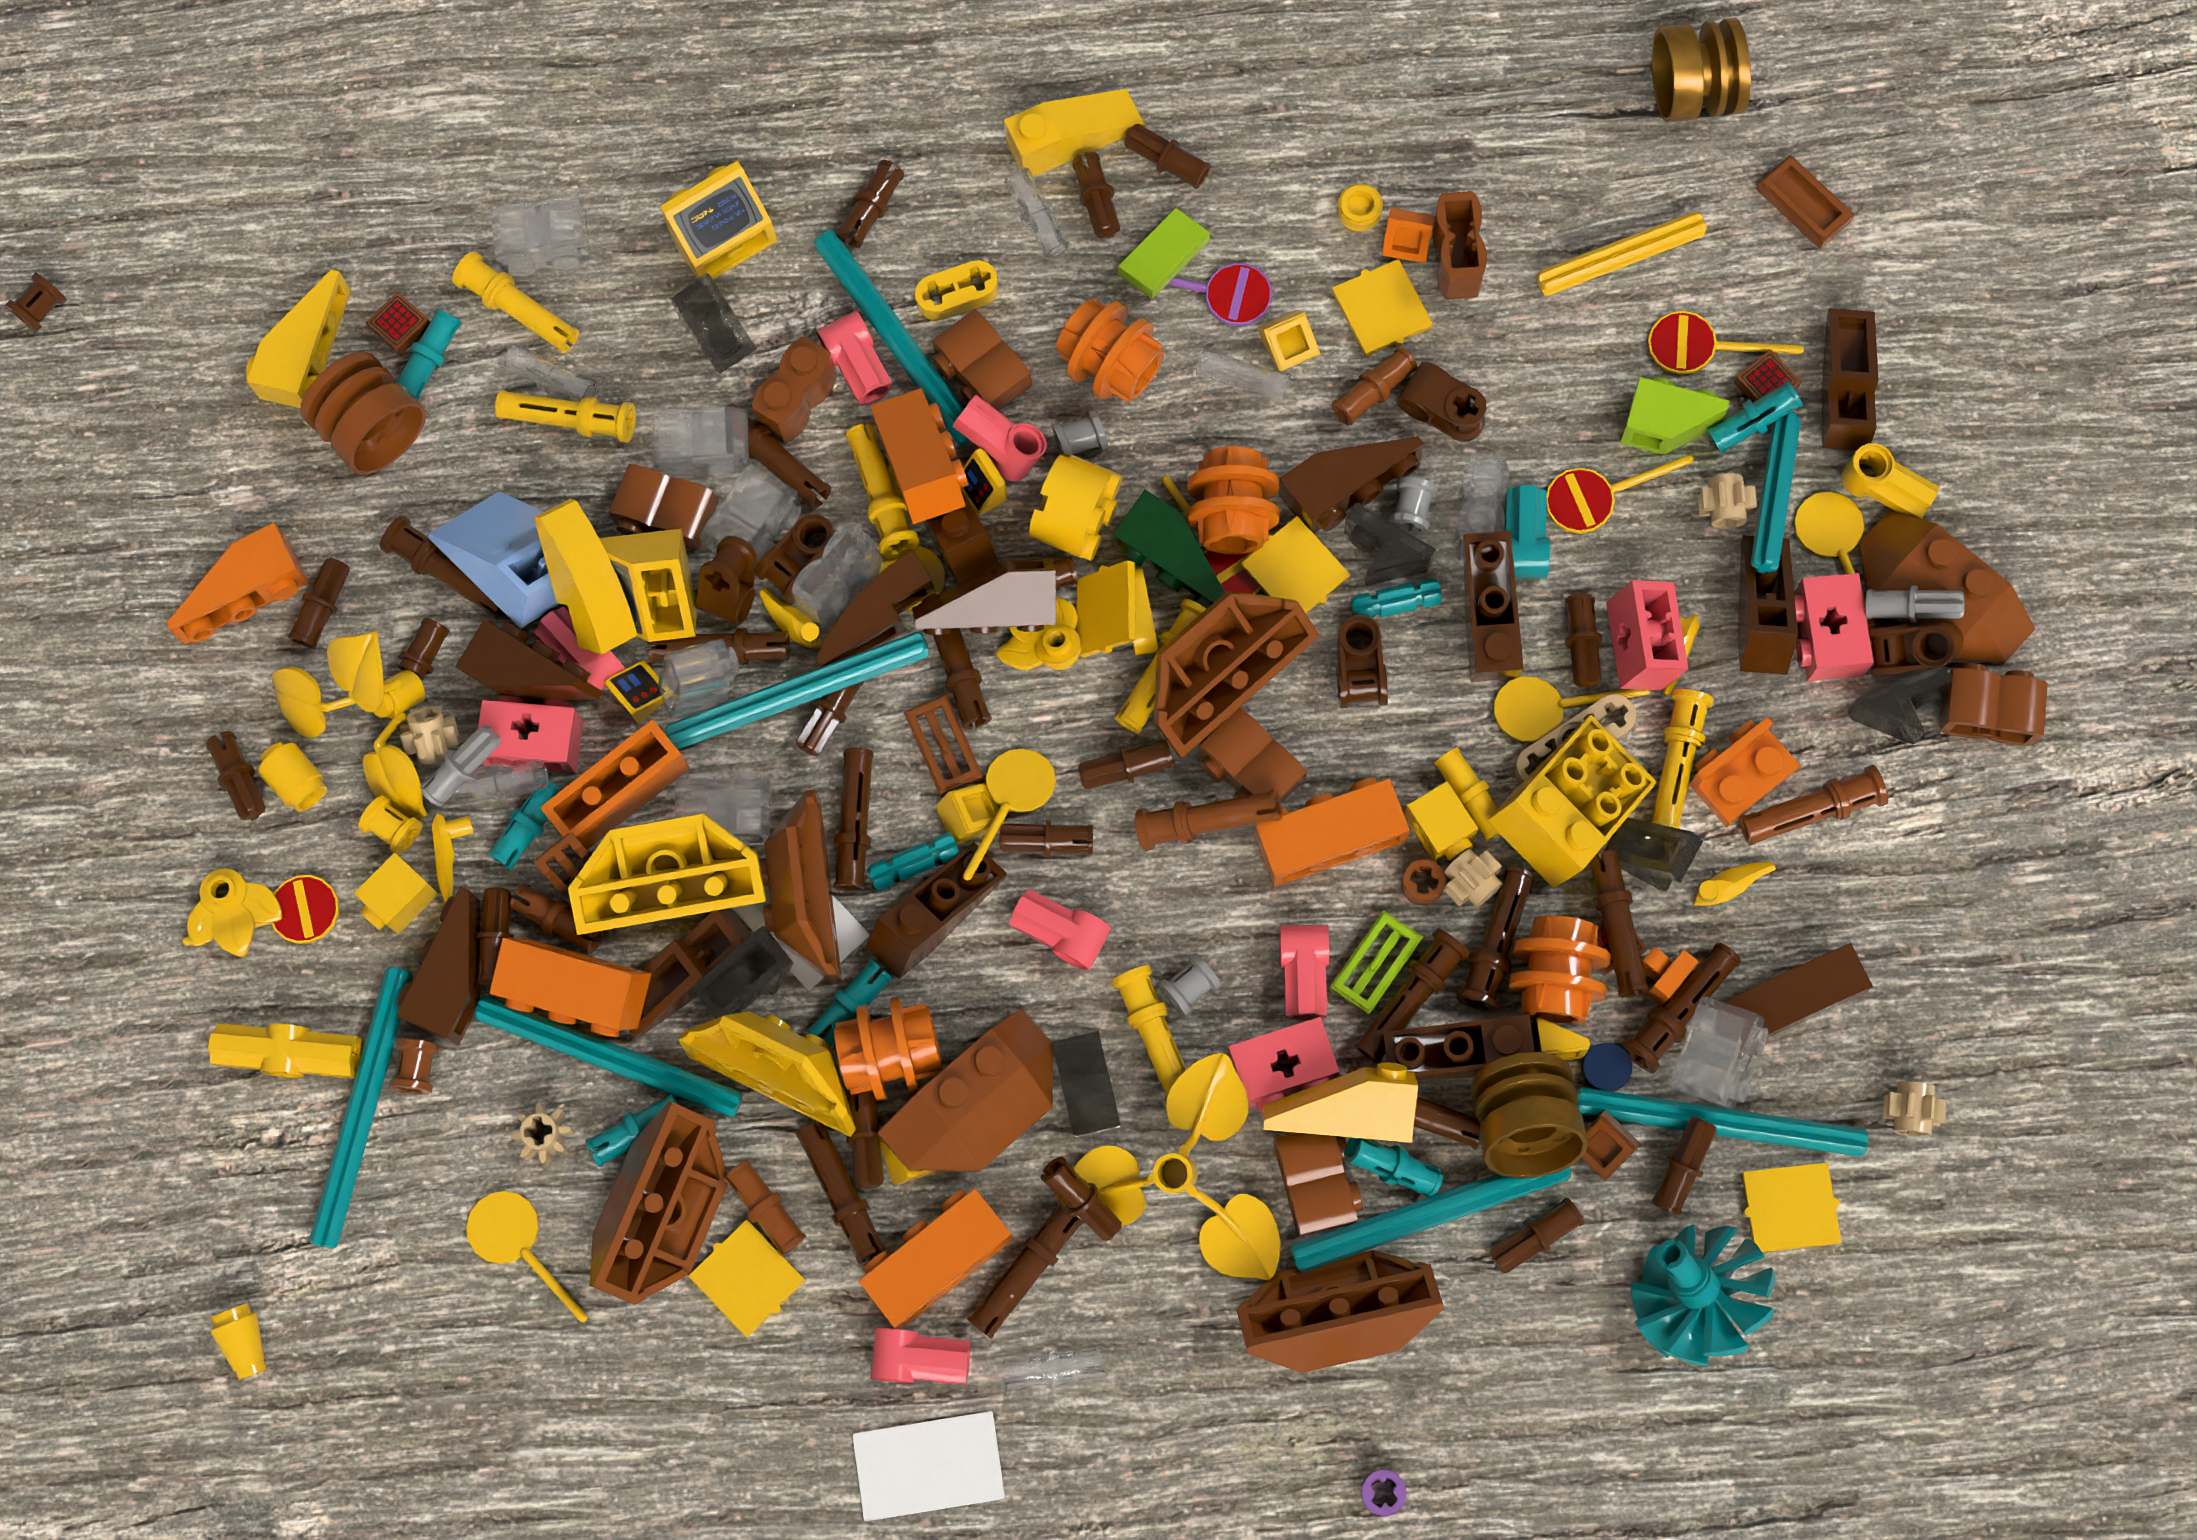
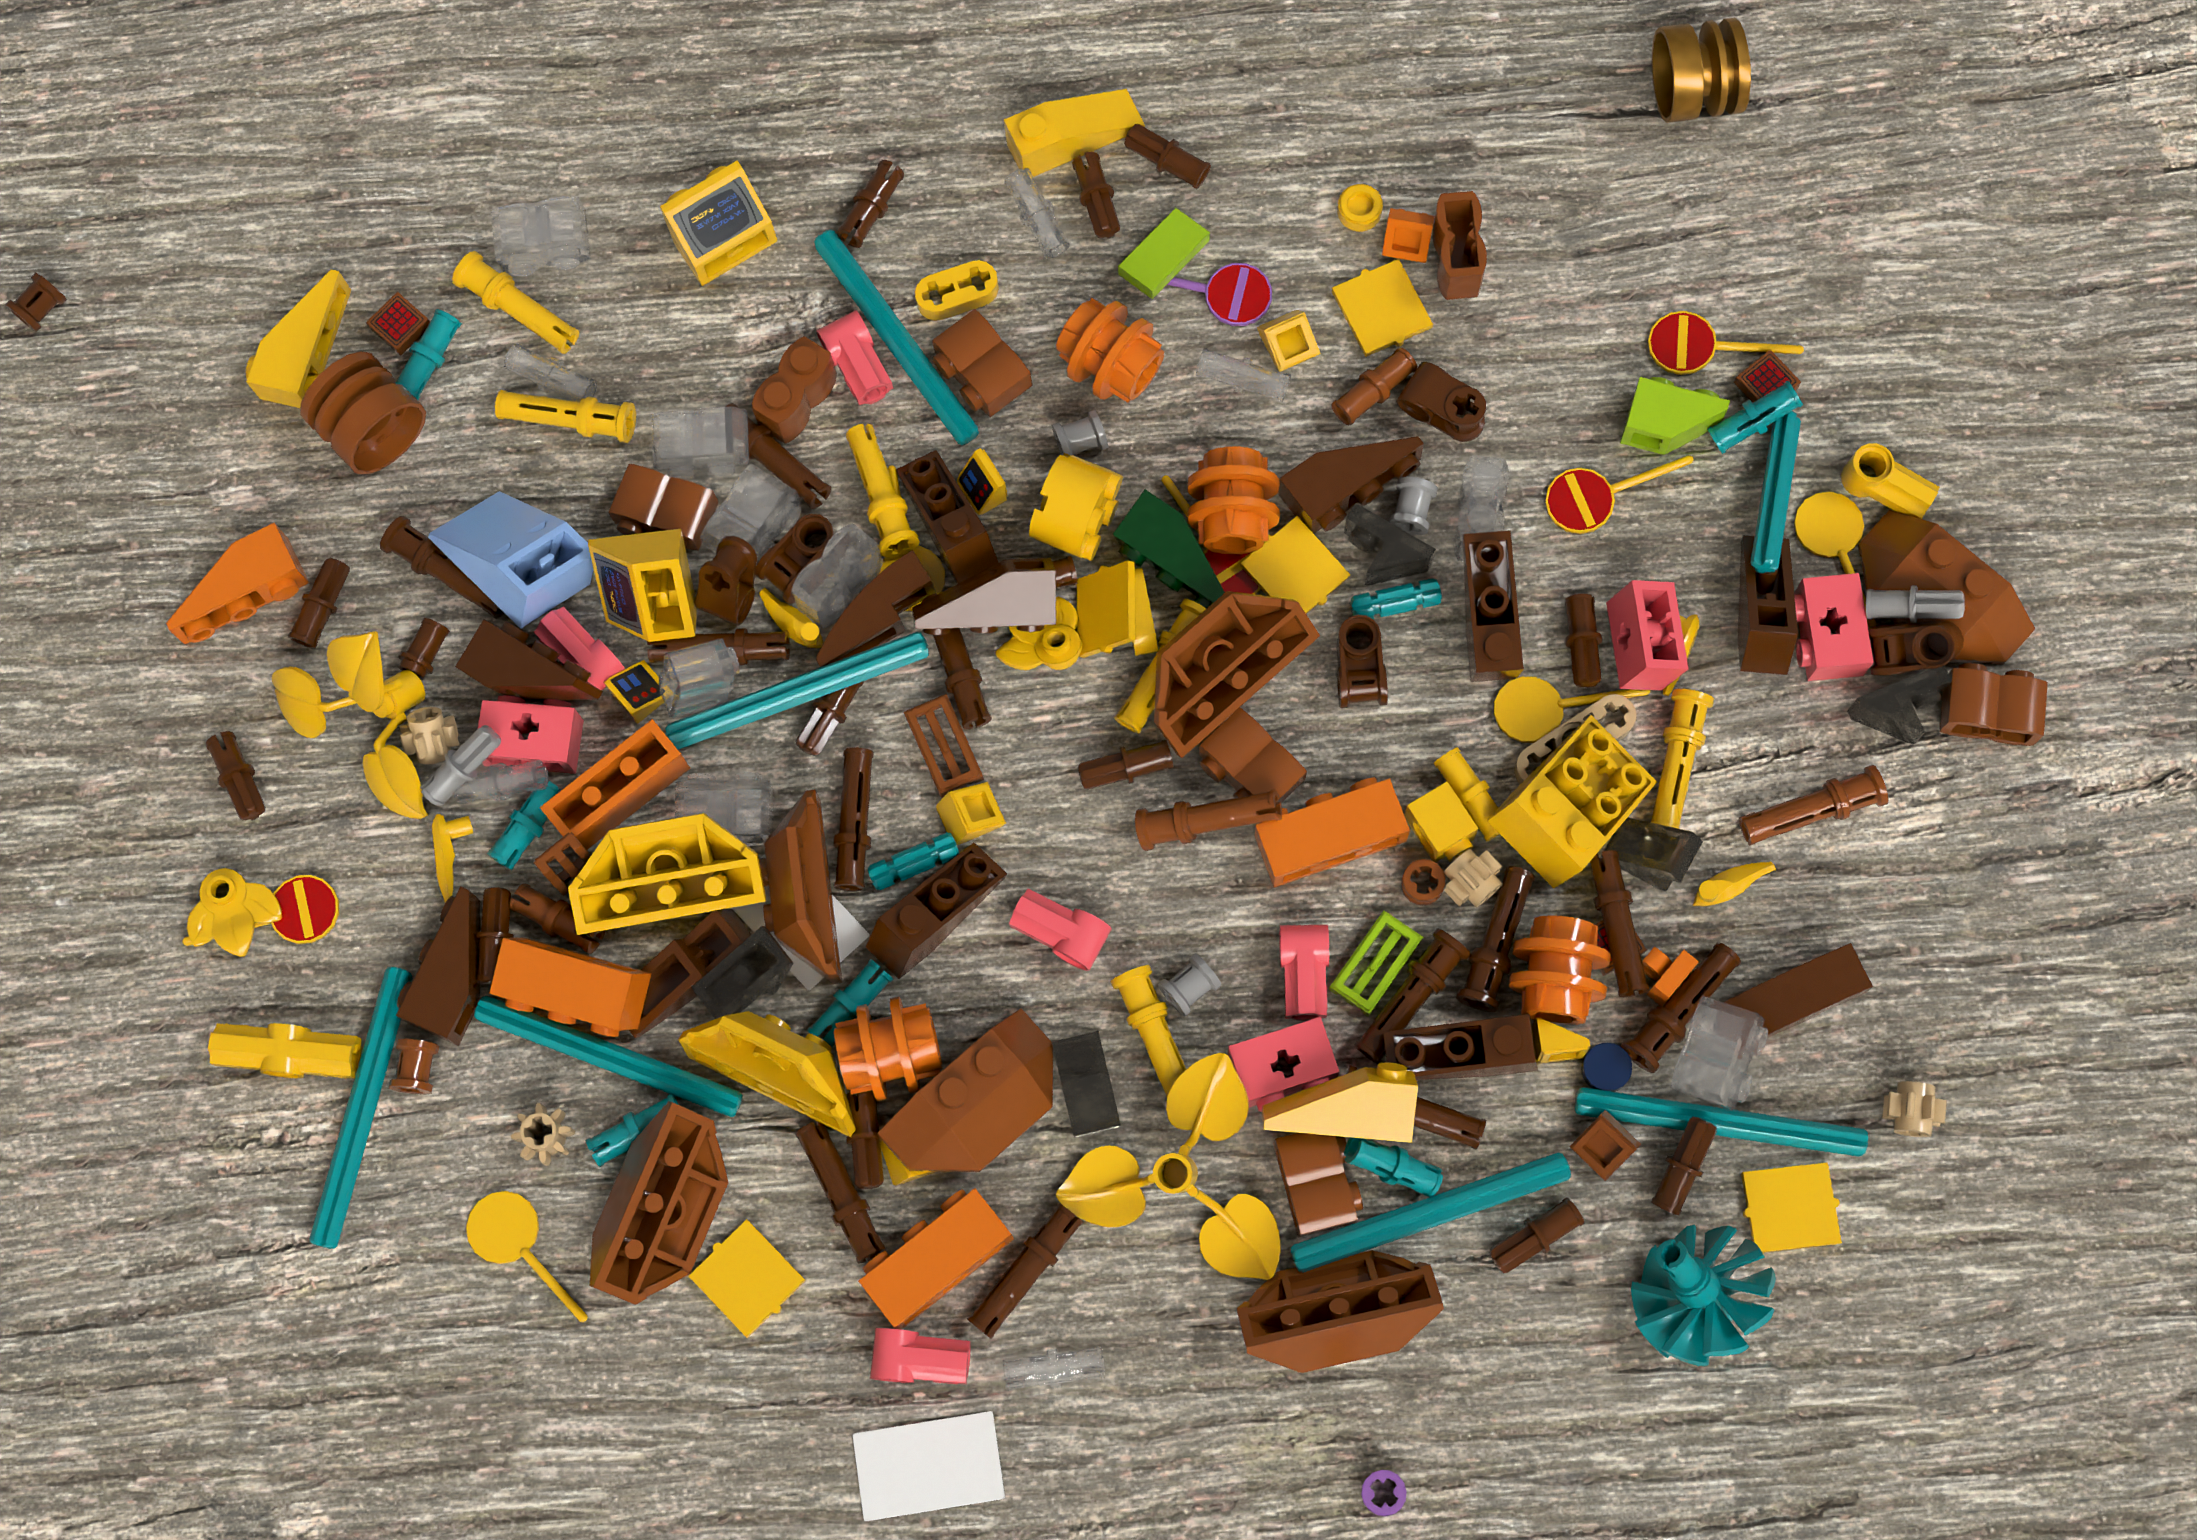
yellow cone [209,1303,267,1381] -> none
yellow brick [258,742,327,812] -> none
yellow brick [354,852,438,934] -> none
yellow bush [358,795,423,856] -> none
yellow slope [534,499,637,655] -> none
clear smoke slope [669,272,757,374] -> none
dark orange pin [723,1159,807,1256] -> none
orange brick [870,388,968,525] -> none
coral piece [952,394,1047,482] -> none
yellow piece [963,749,1056,880] -> none
reddish brown axle [999,820,1093,857] -> none
reddish brown axle [1040,1156,1122,1241] -> none
pearl gold wheel [1471,1052,1588,1179] -> none
teal piece [1505,485,1550,579] -> none
yellow axle [1536,211,1707,296] -> none
orange bracket [1689,717,1801,828] -> none
tan gear [1698,473,1757,529] -> none
dark orange tile [1756,154,1855,249] -> none
reddish brown slope [1822,308,1879,451] -> none

